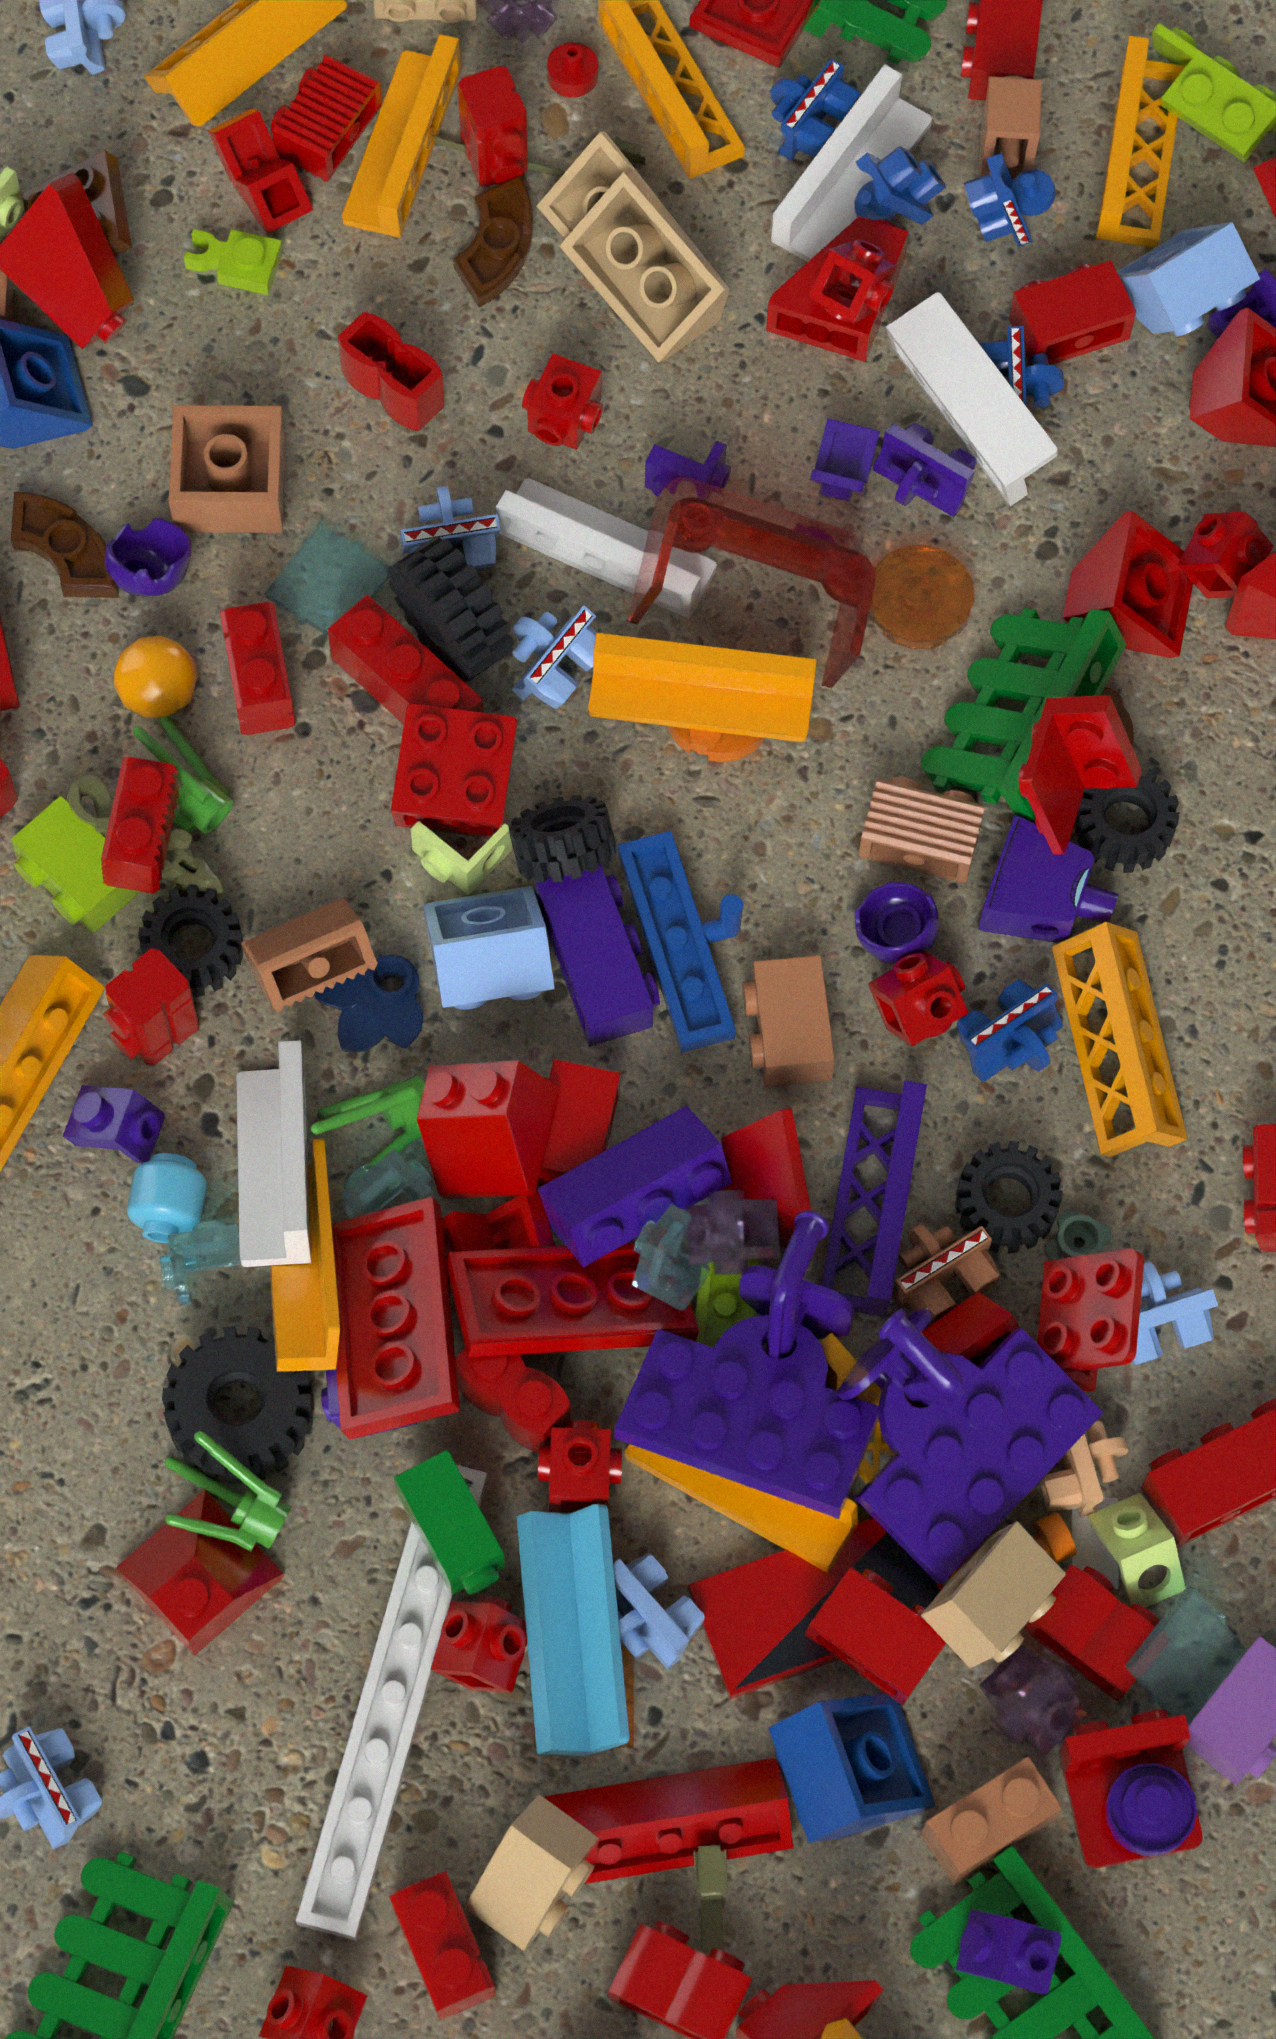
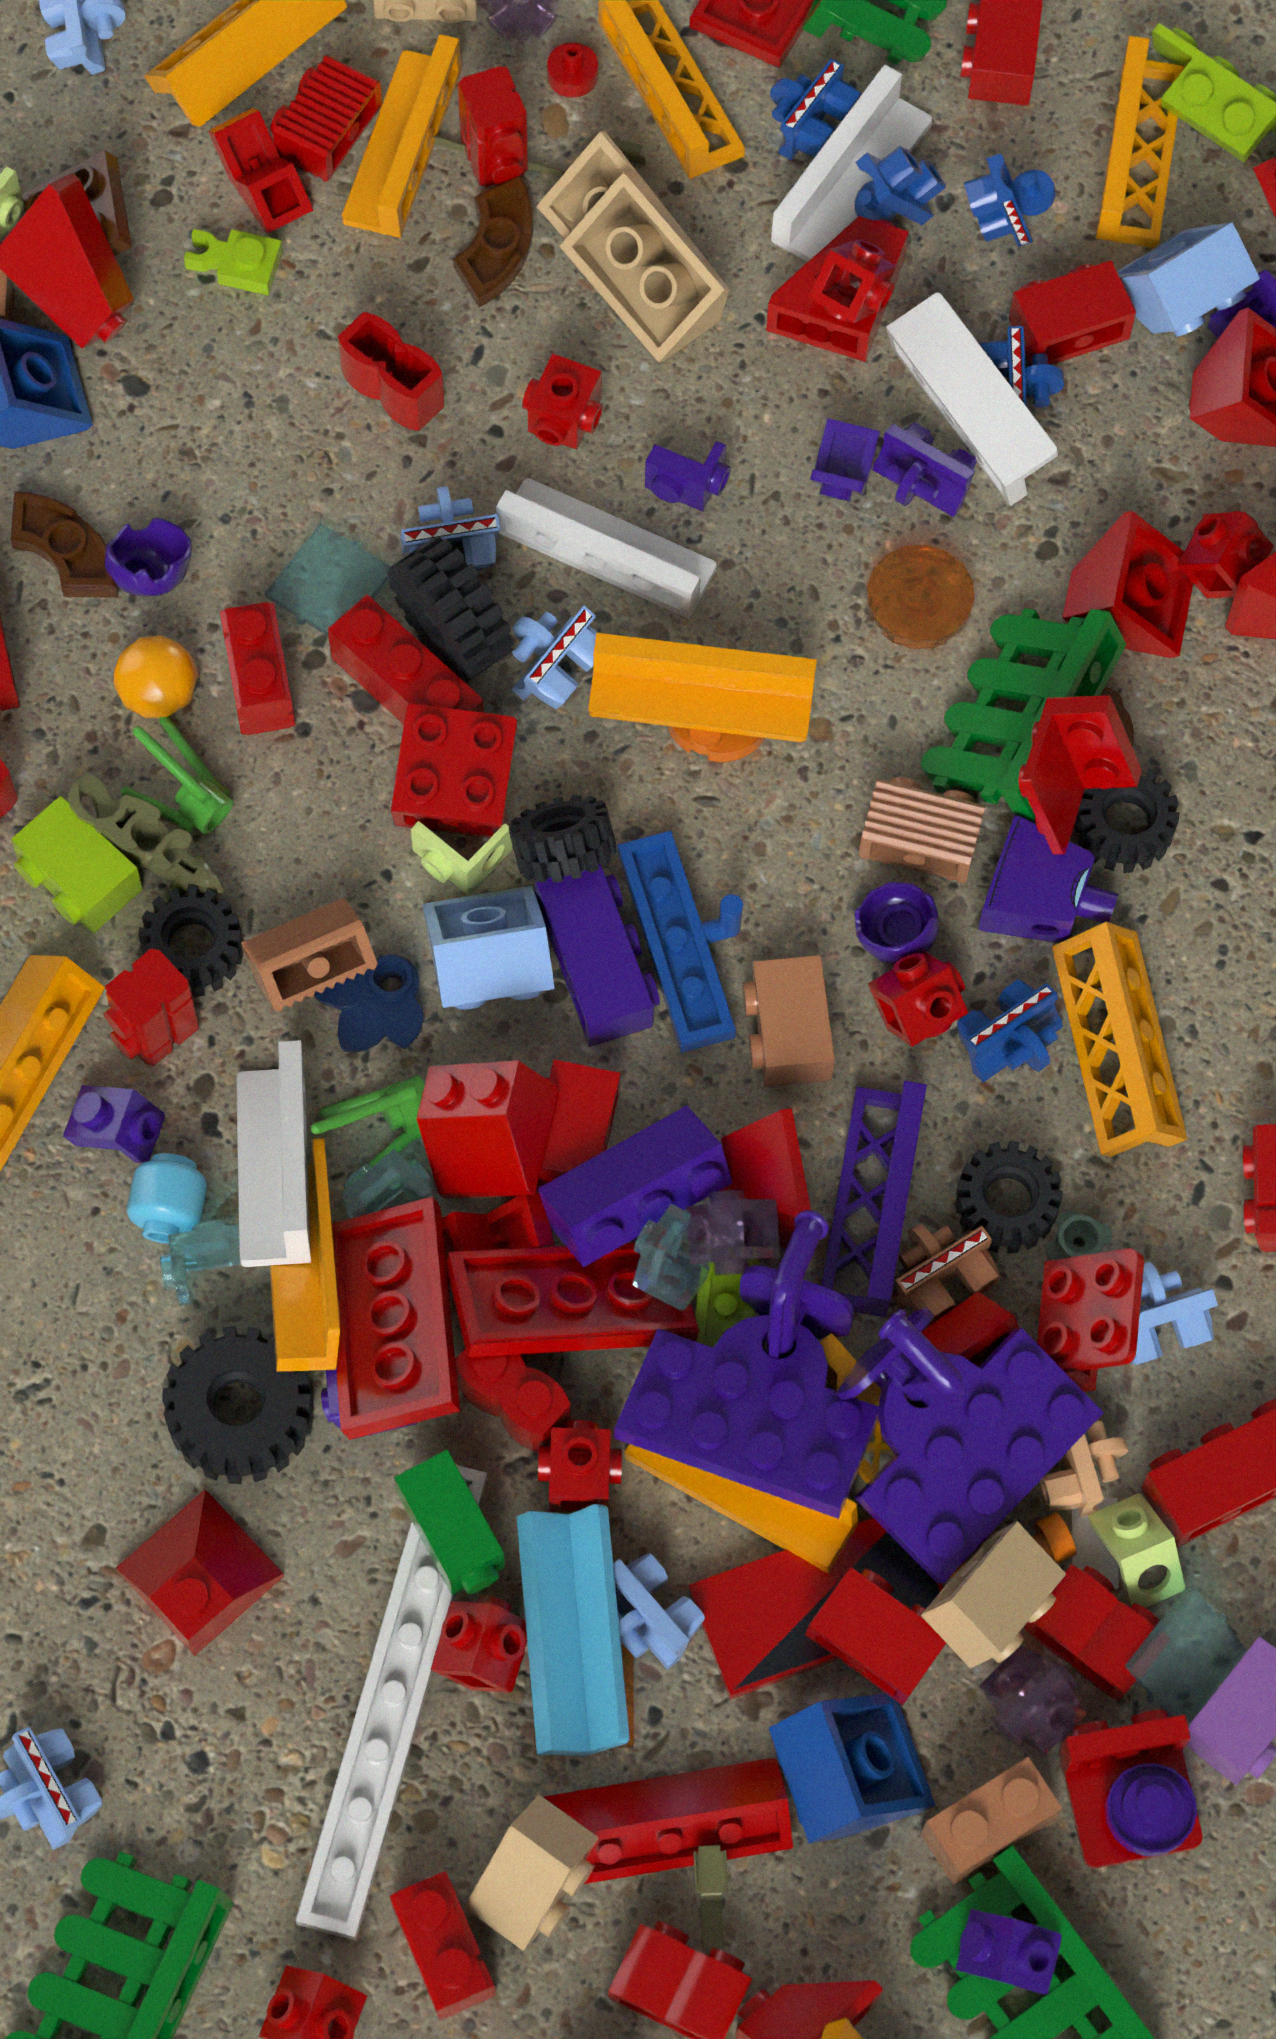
red brick [101,756,179,894] -> none
bright green plant [165,1431,292,1552] -> none
nougat brick [169,405,286,533] -> none
clear red windscreen [627,477,876,689] -> none
nougat brick [978,76,1042,180] -> none

